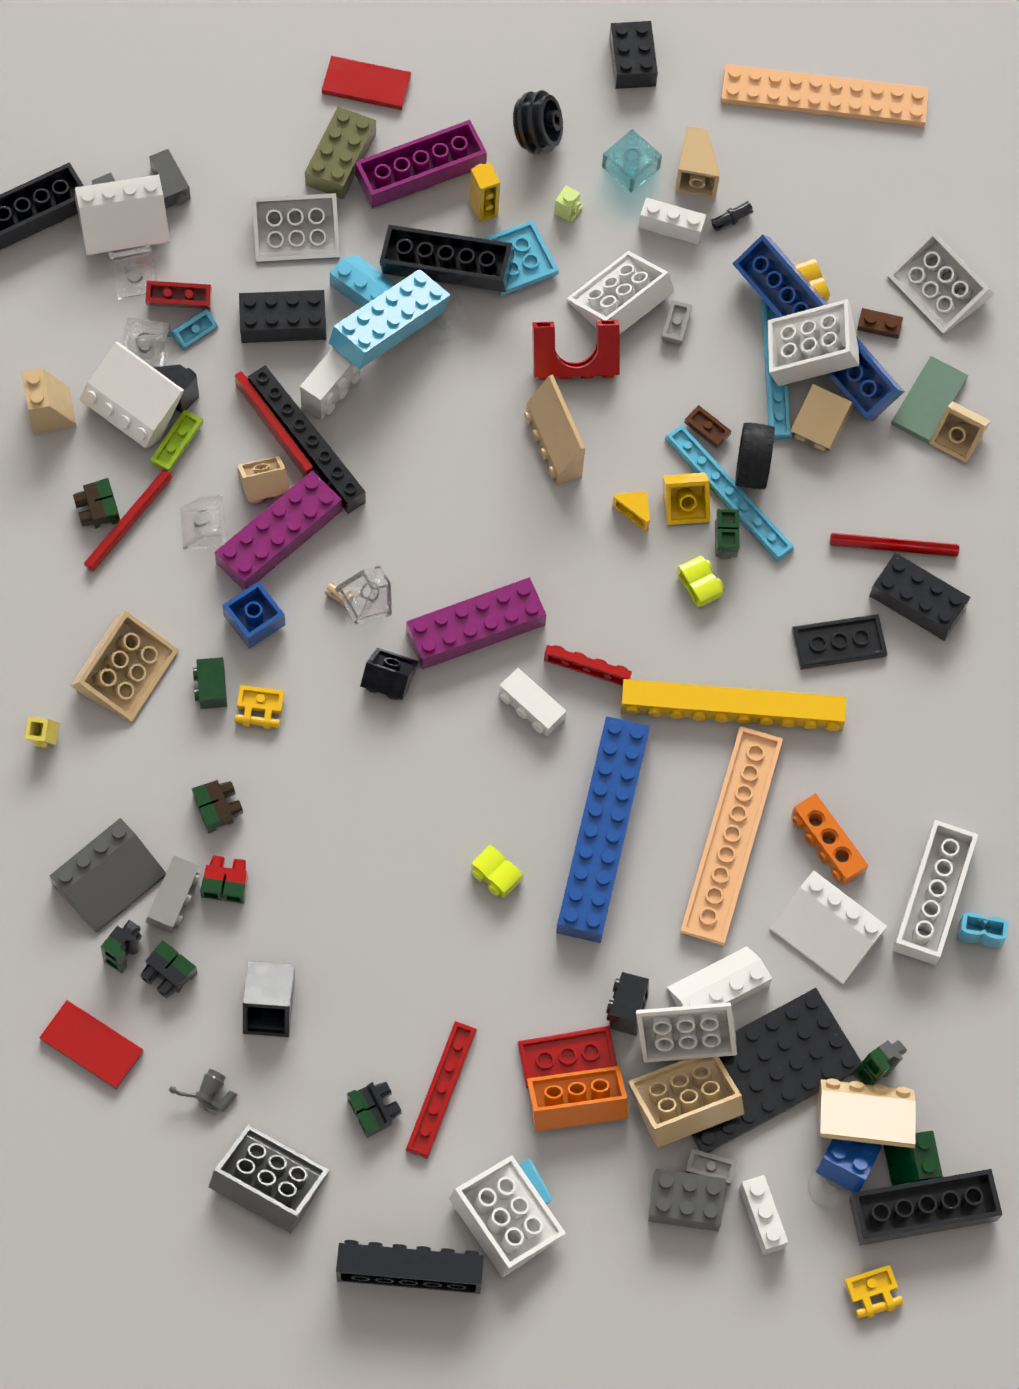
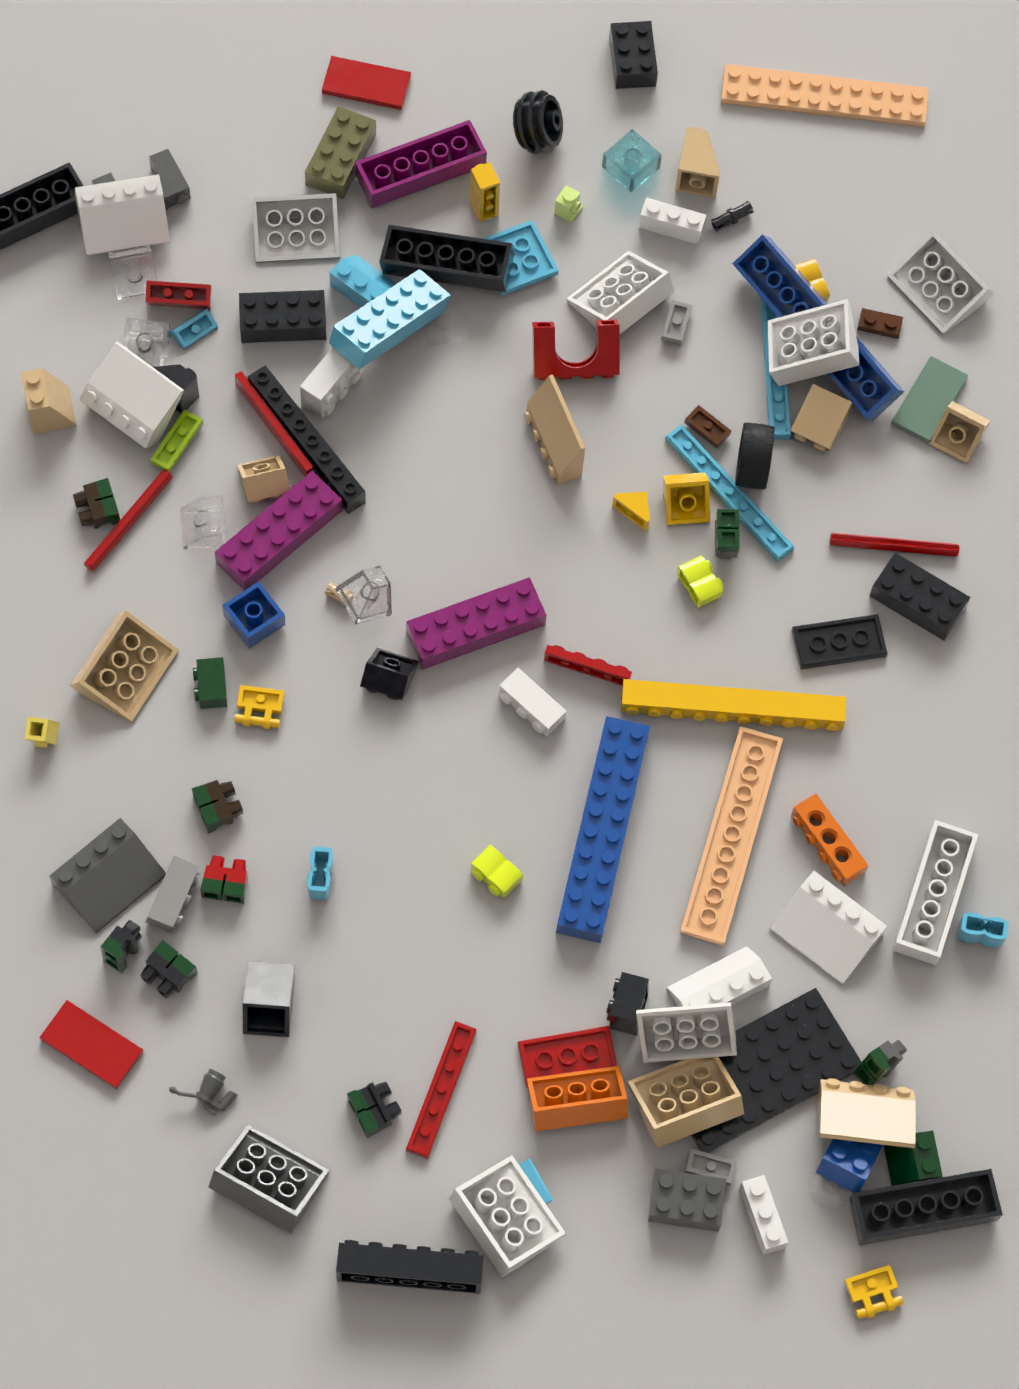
none -> medium azure brick [307,847,333,900]

